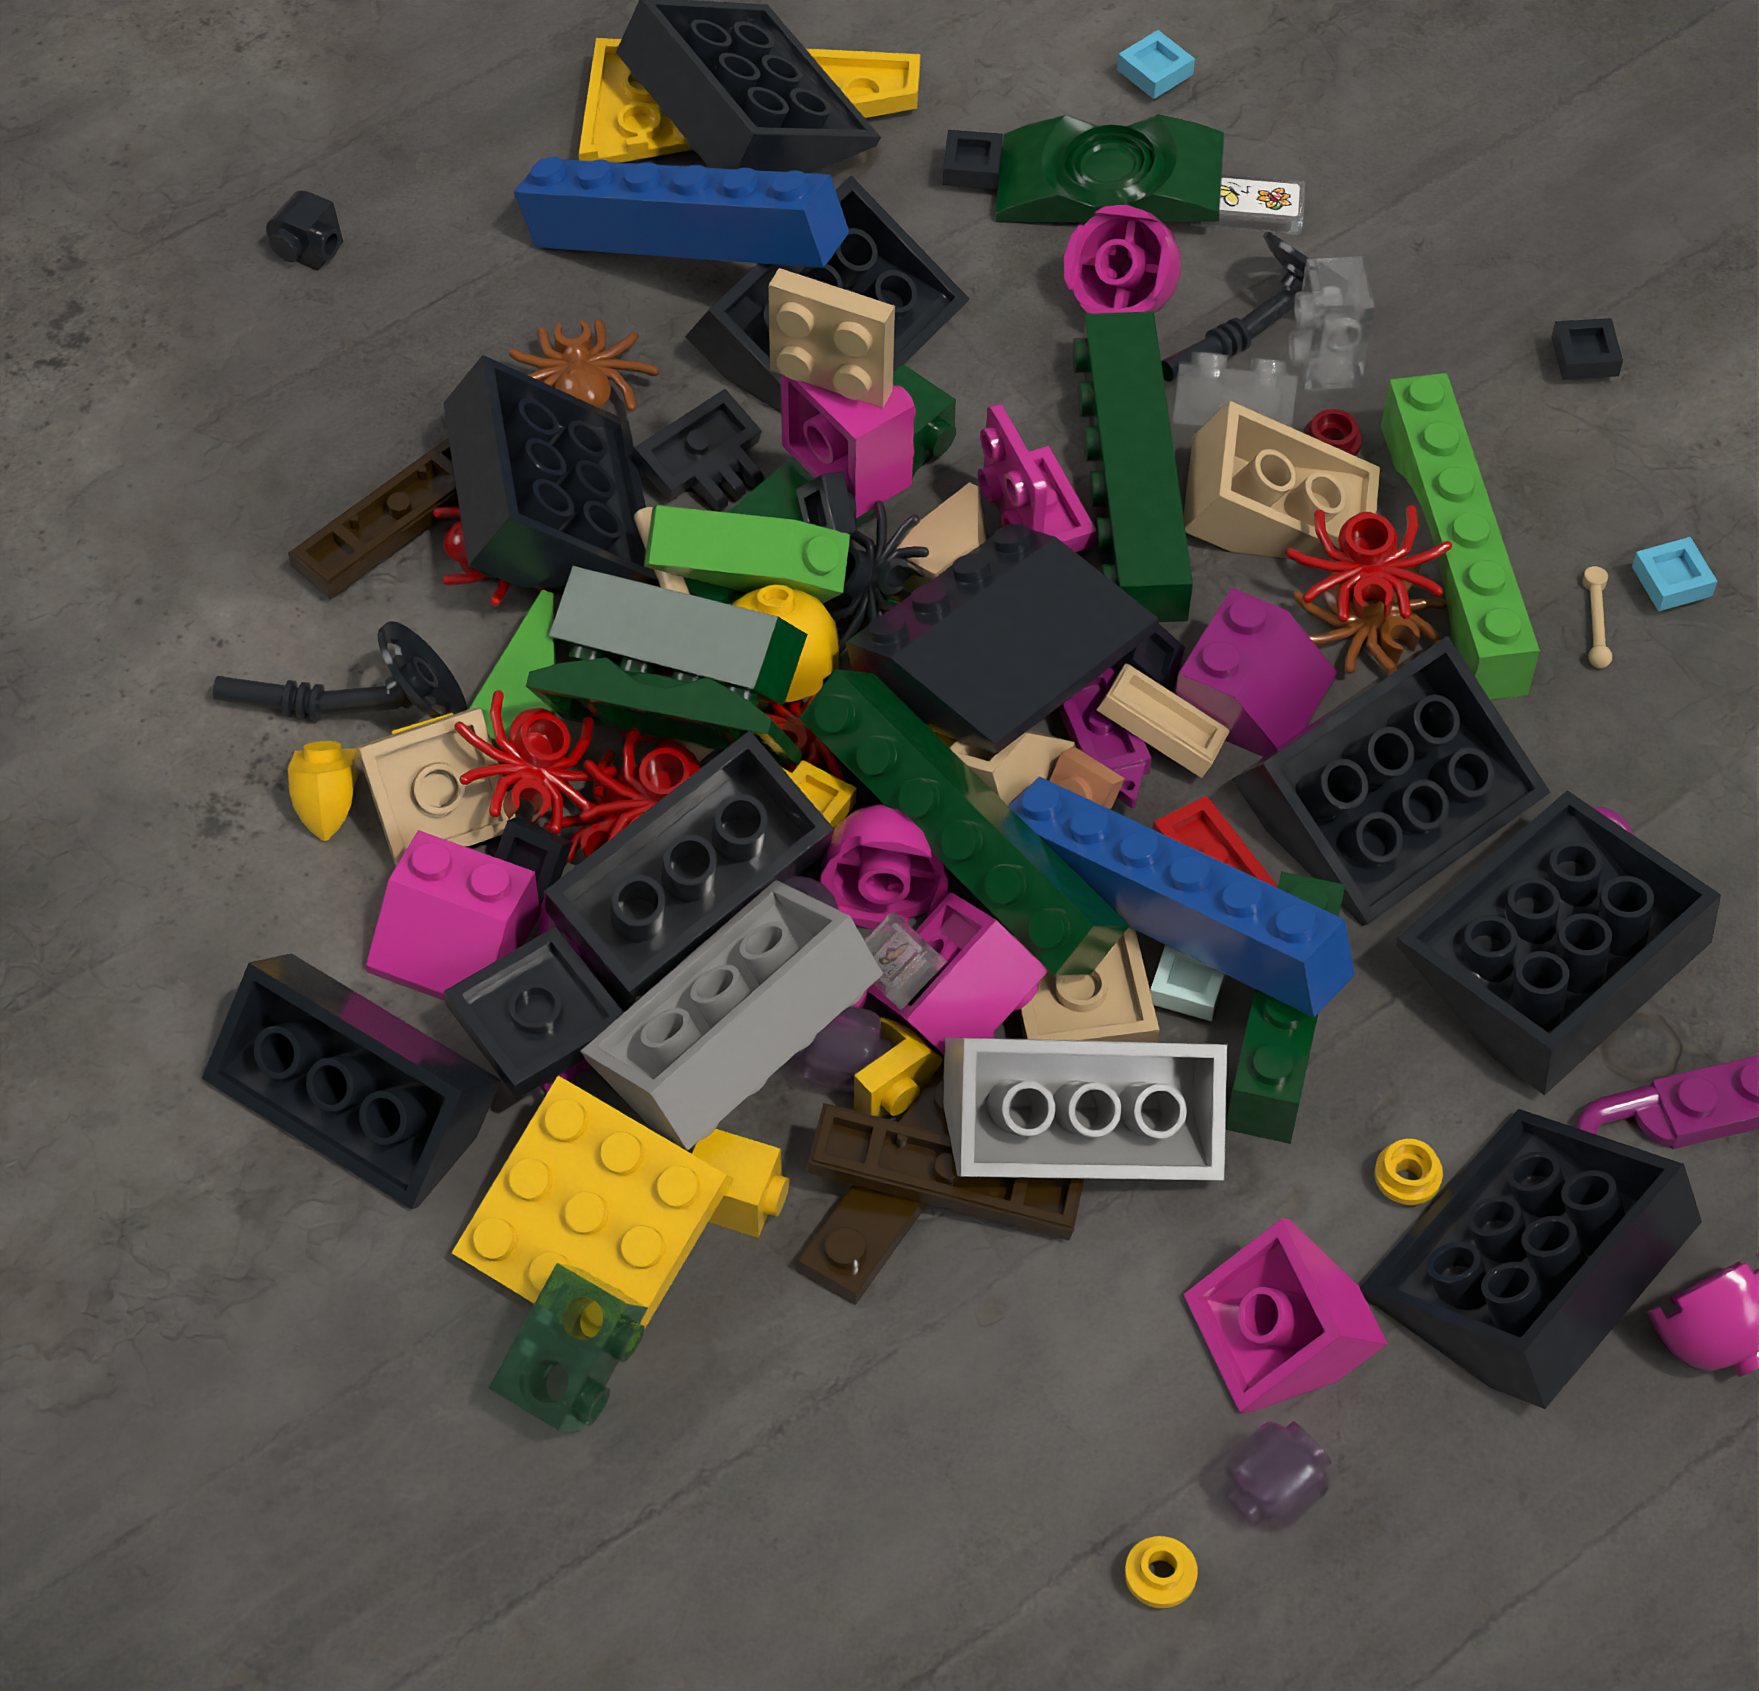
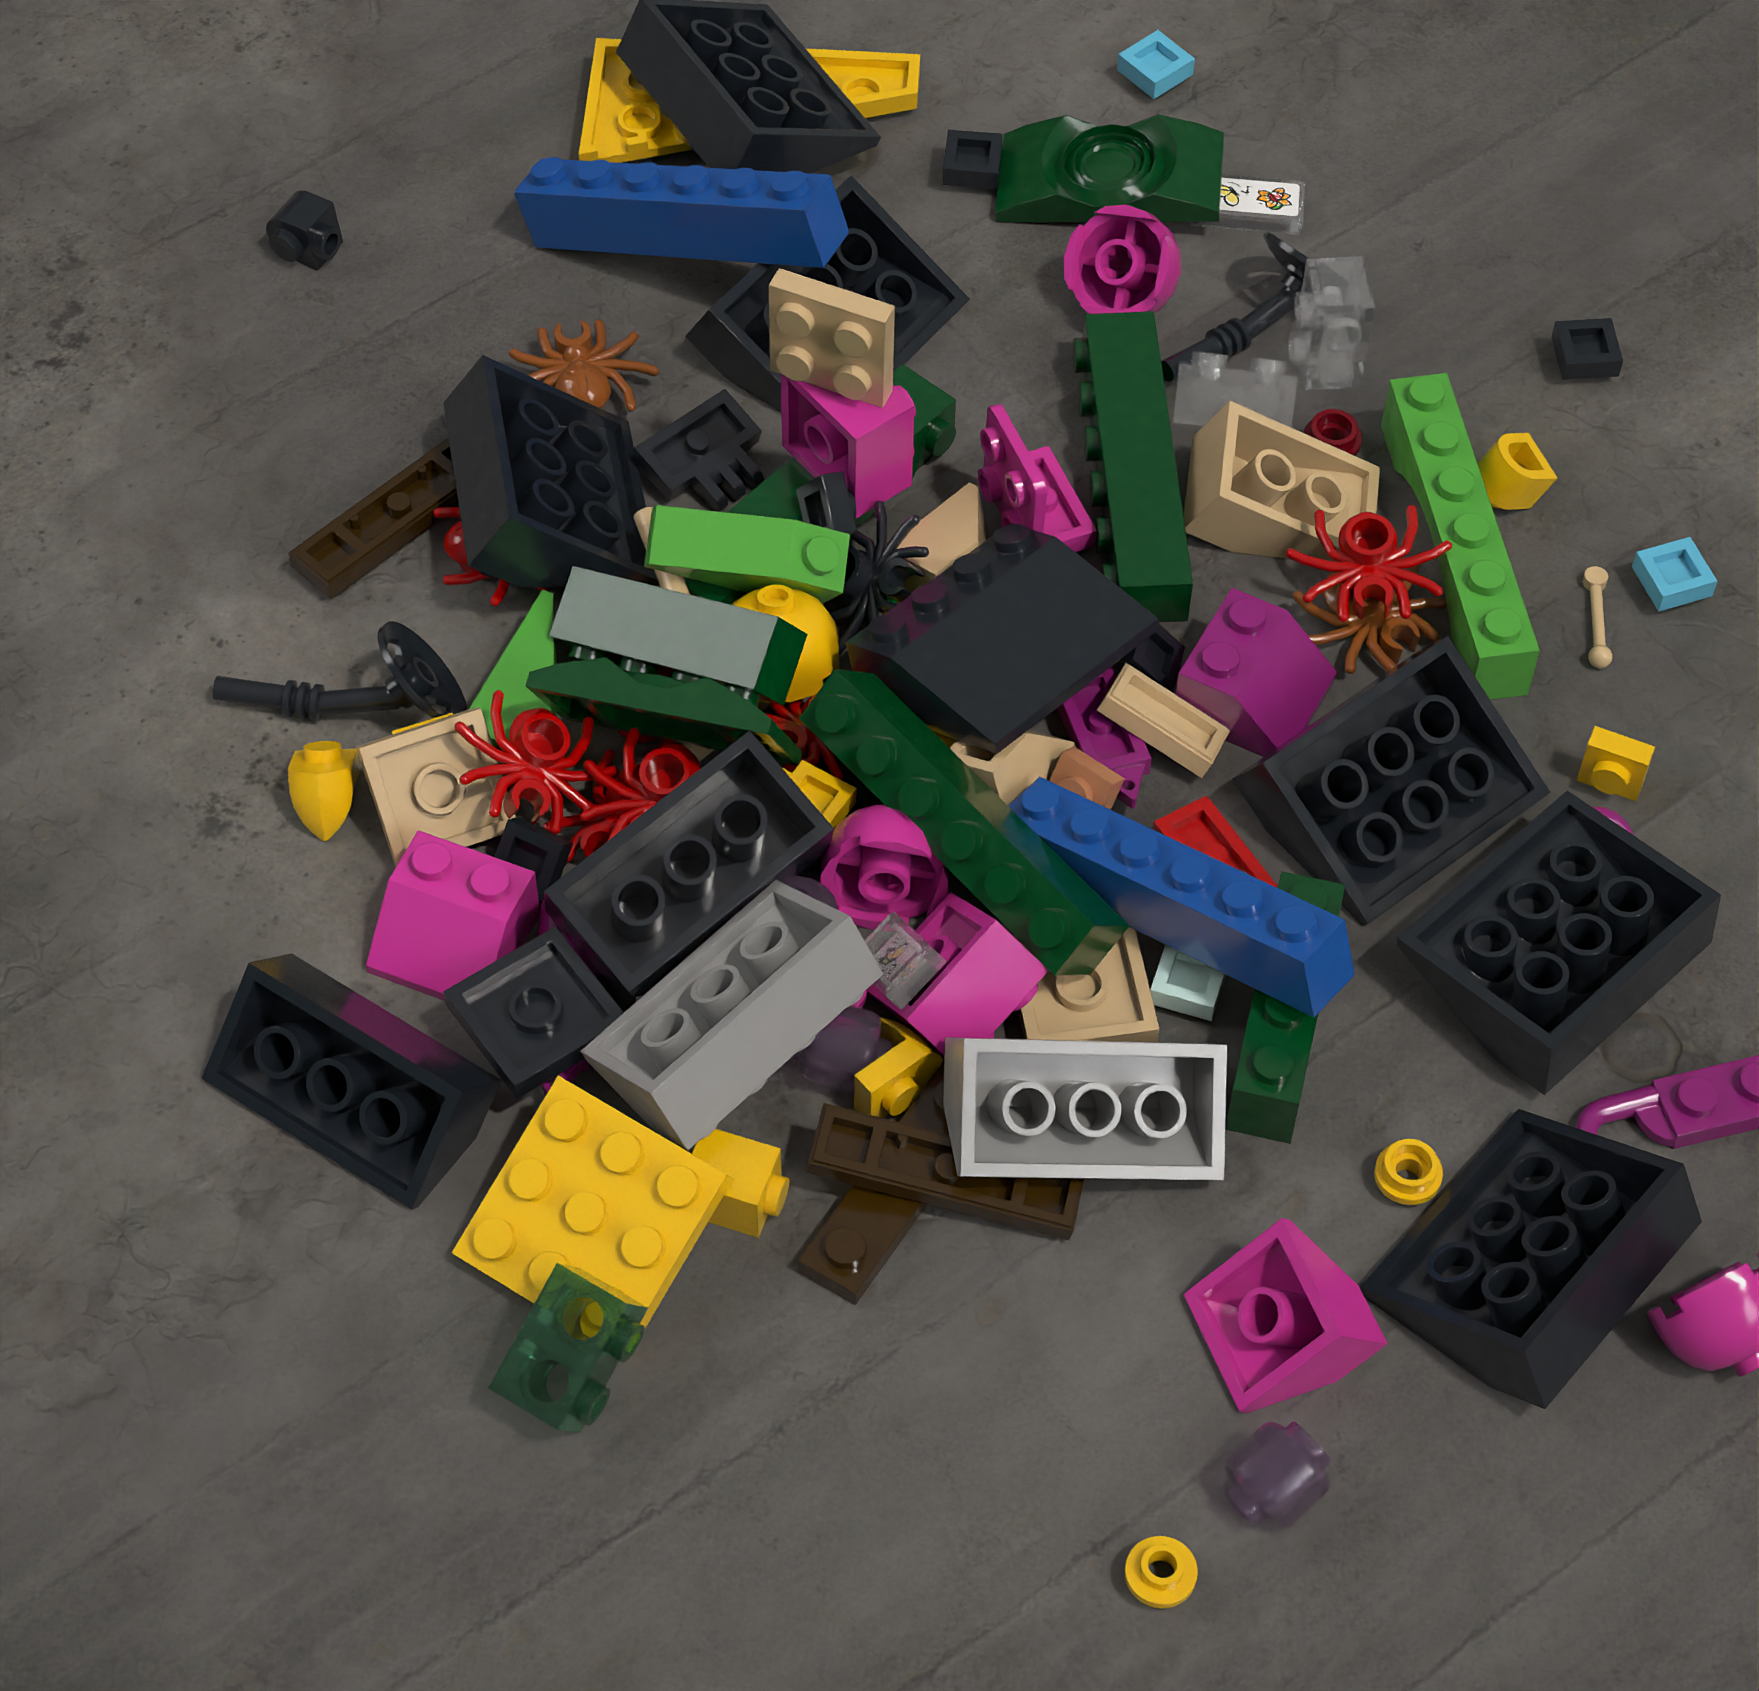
none -> yellow plate [1477,433,1558,510]
none -> yellow plate [1577,726,1655,801]

